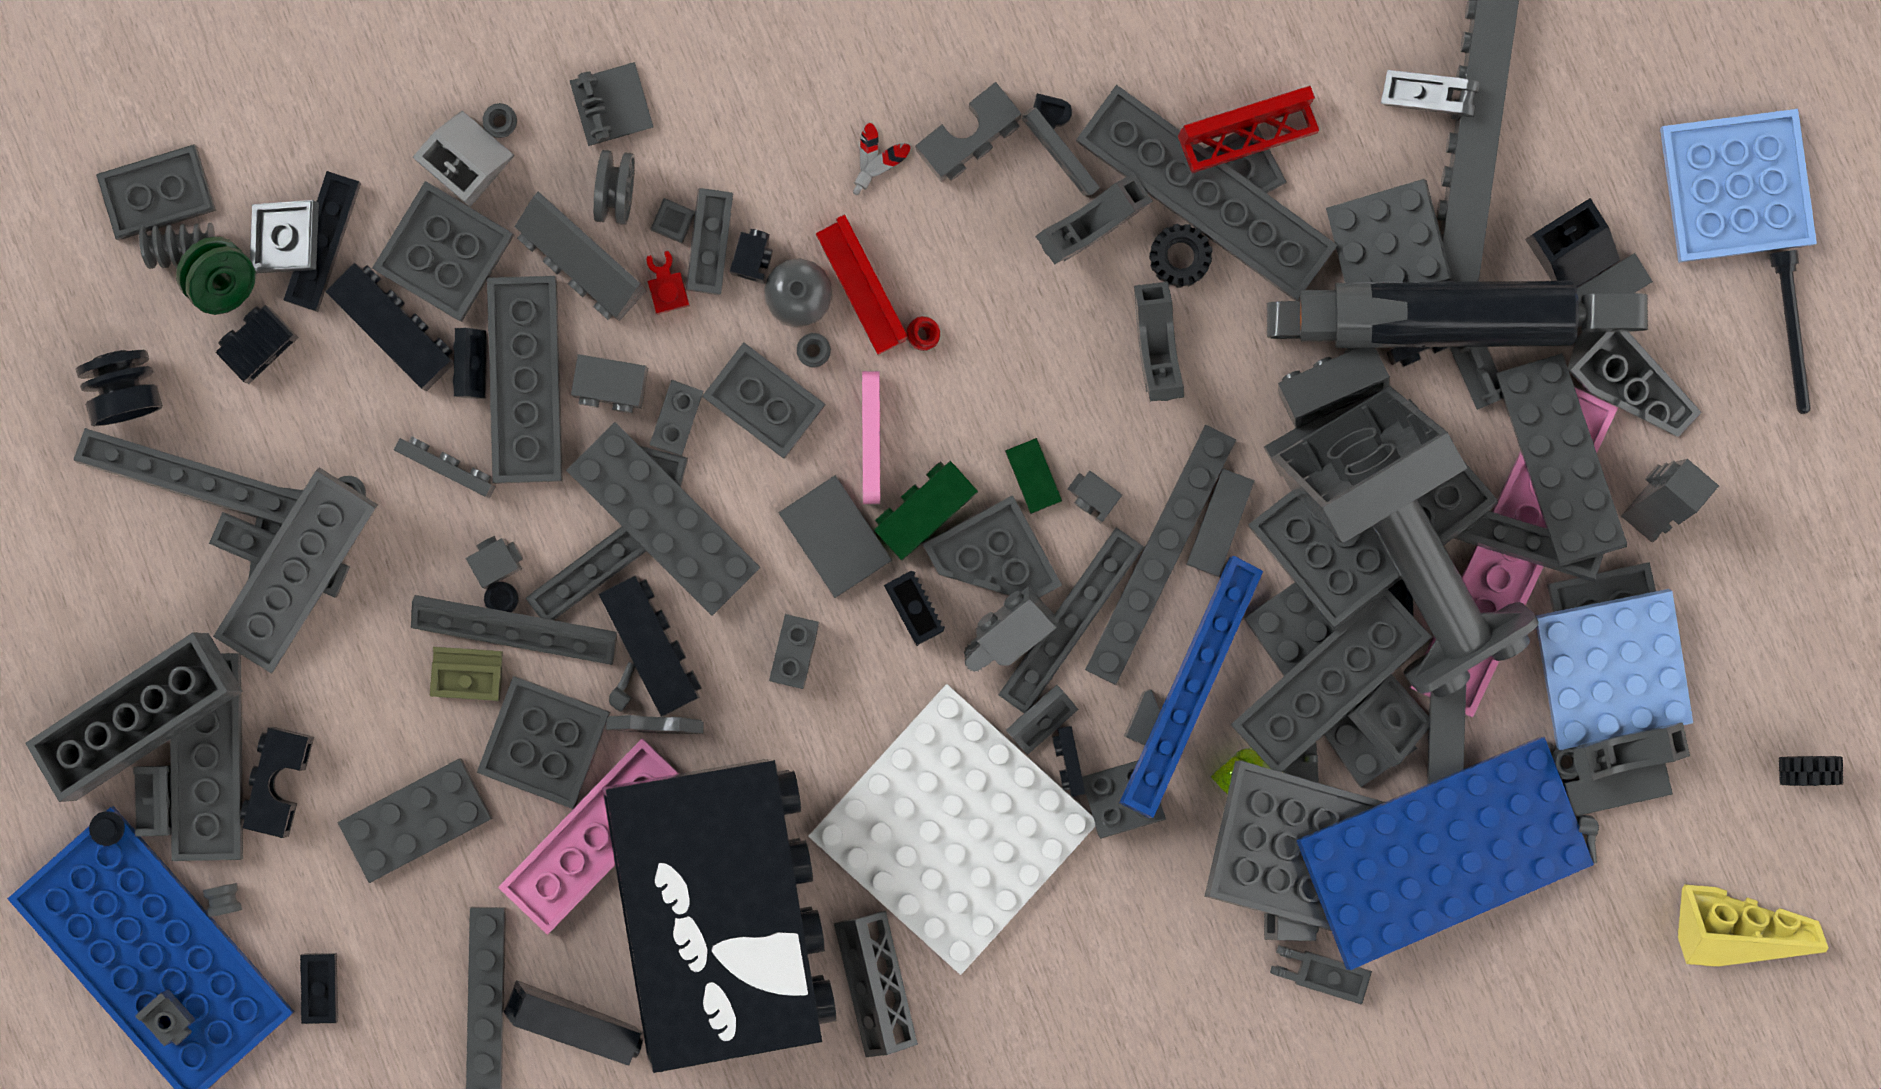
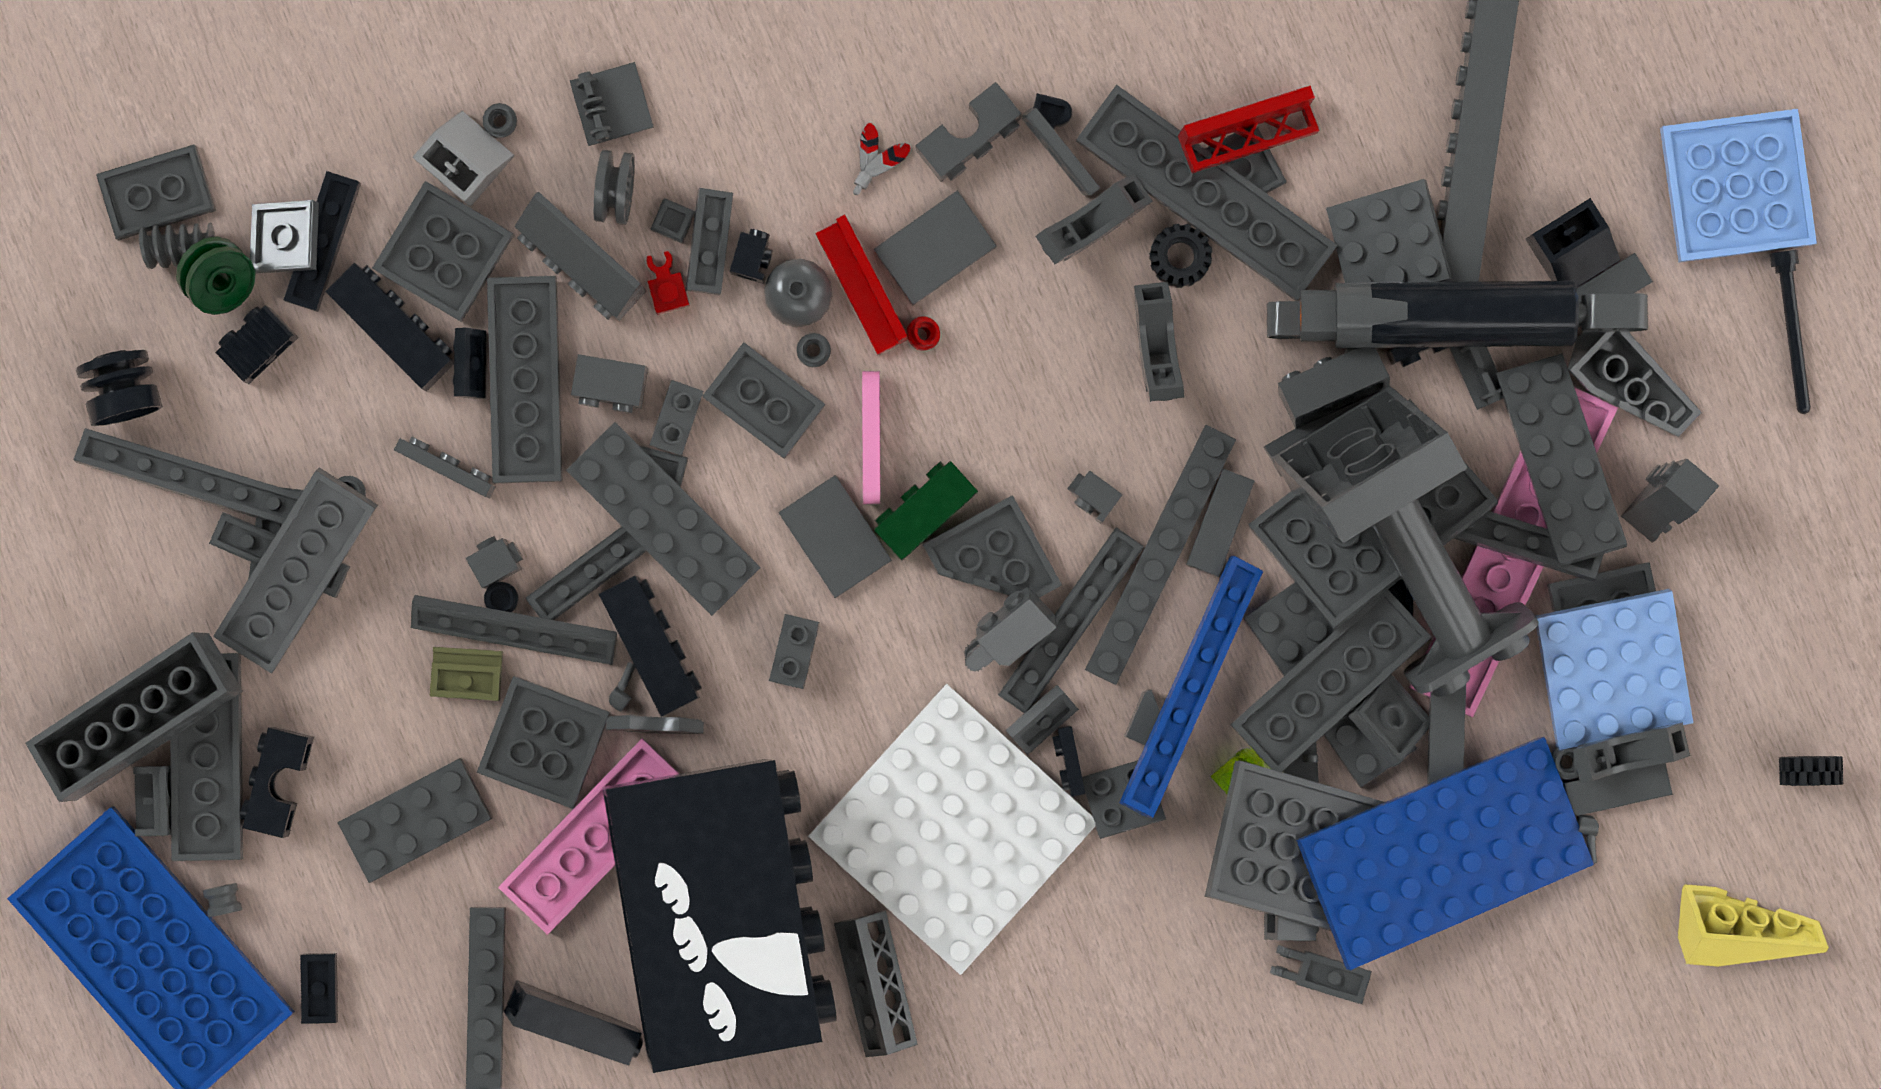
black plate [89,811,125,846] -> none
dark grey brick [135,989,196,1046] -> none
black brick [884,571,945,646] -> none
dark green tile [1005,438,1062,514] -> none
plate [1381,70,1480,117] -> none
none -> dark grey tile [874,190,997,305]

